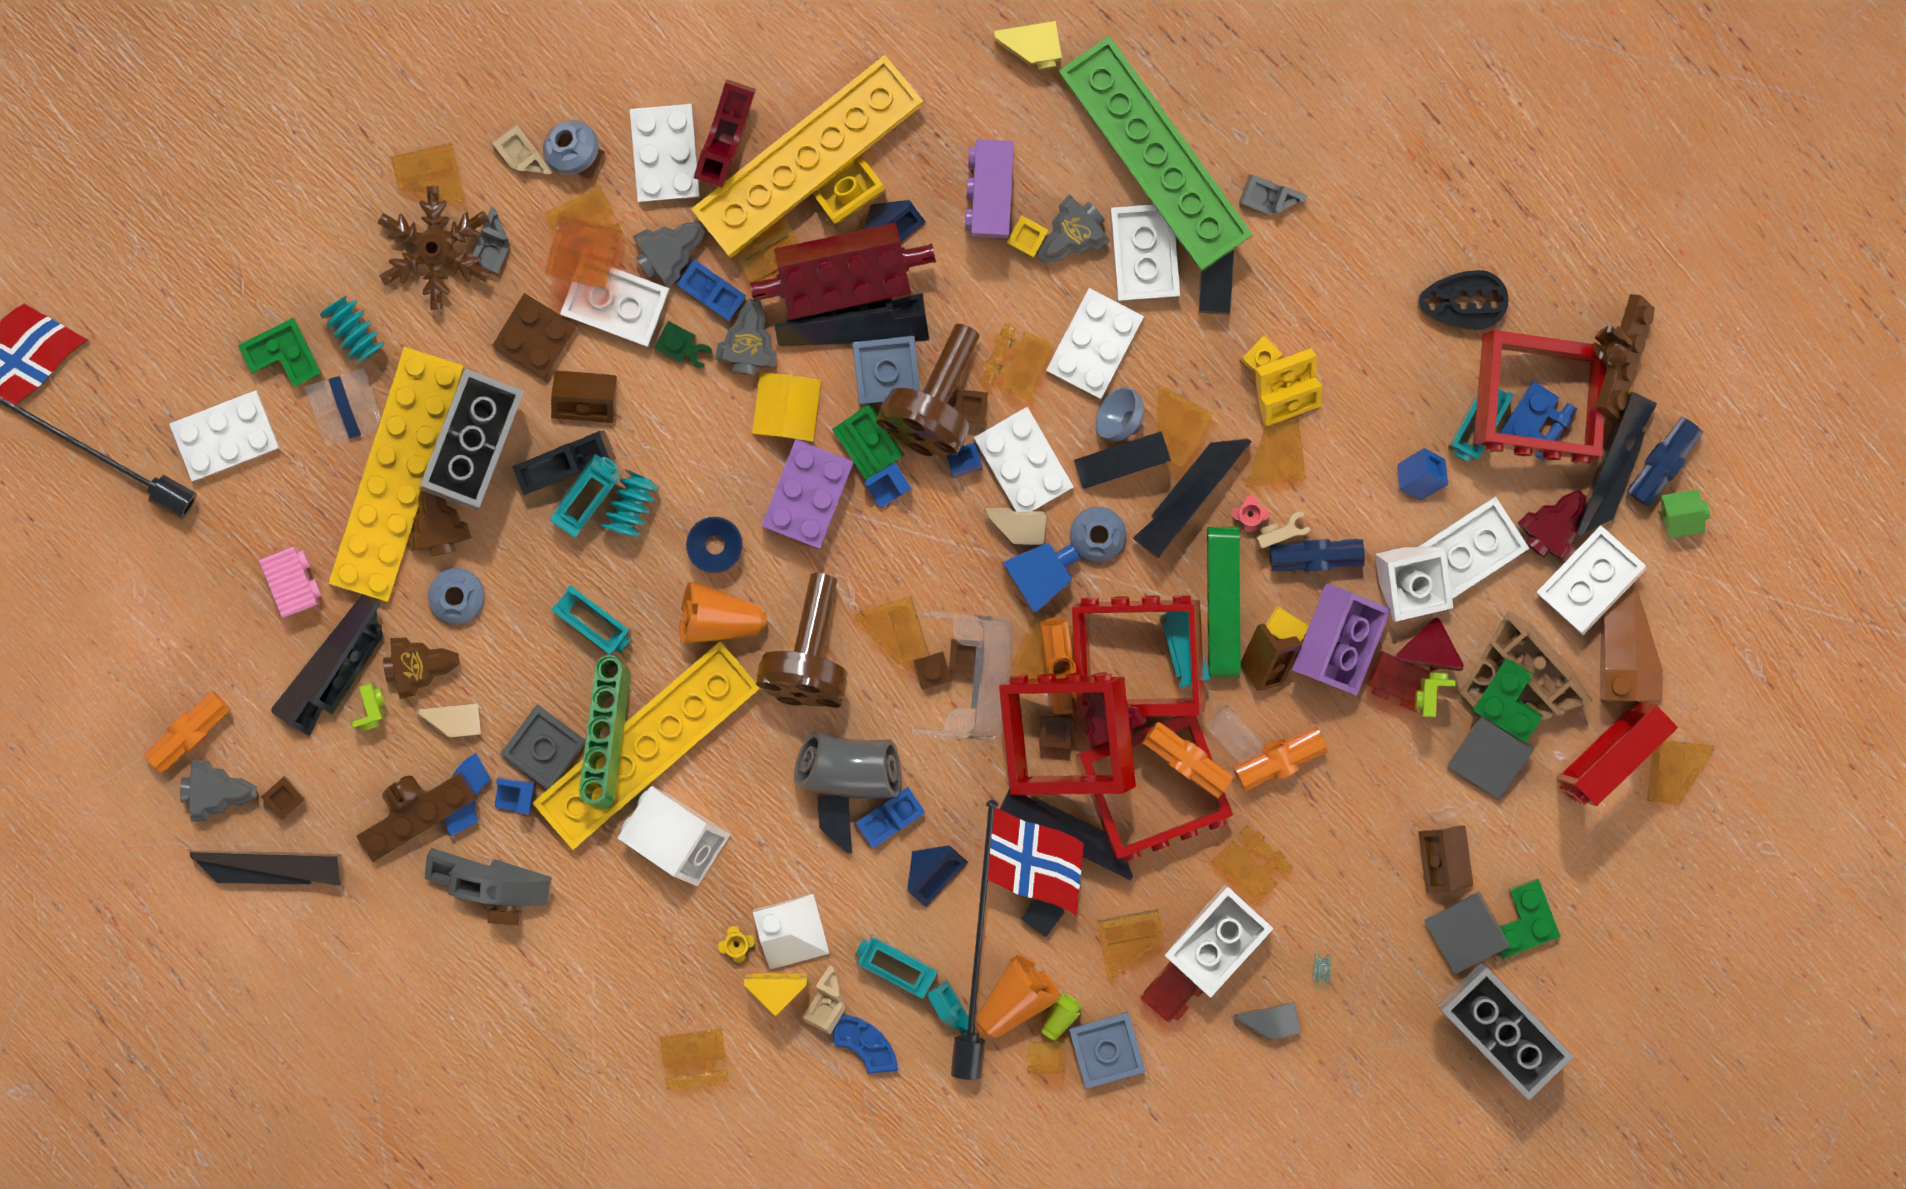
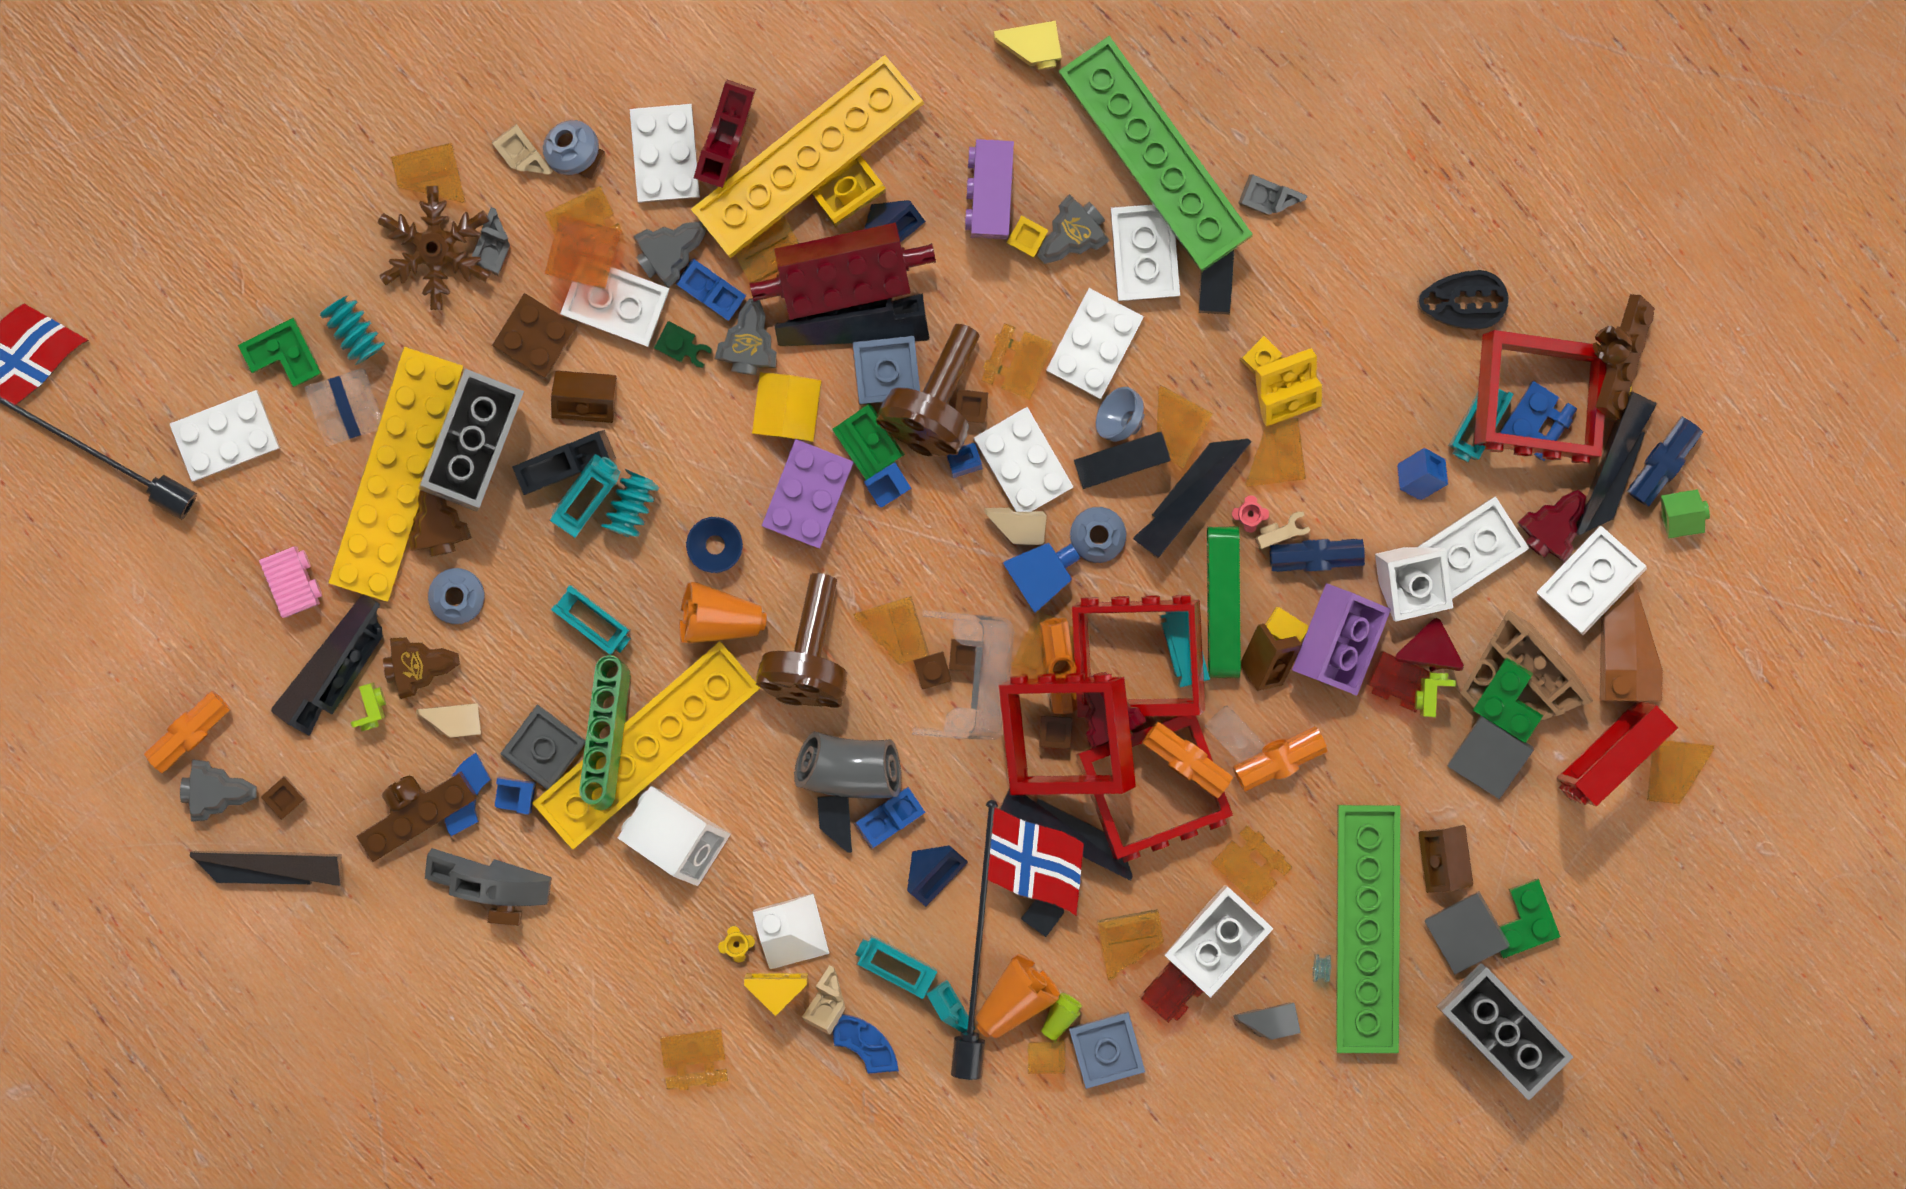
none -> bright green plate [1336,805,1401,1053]

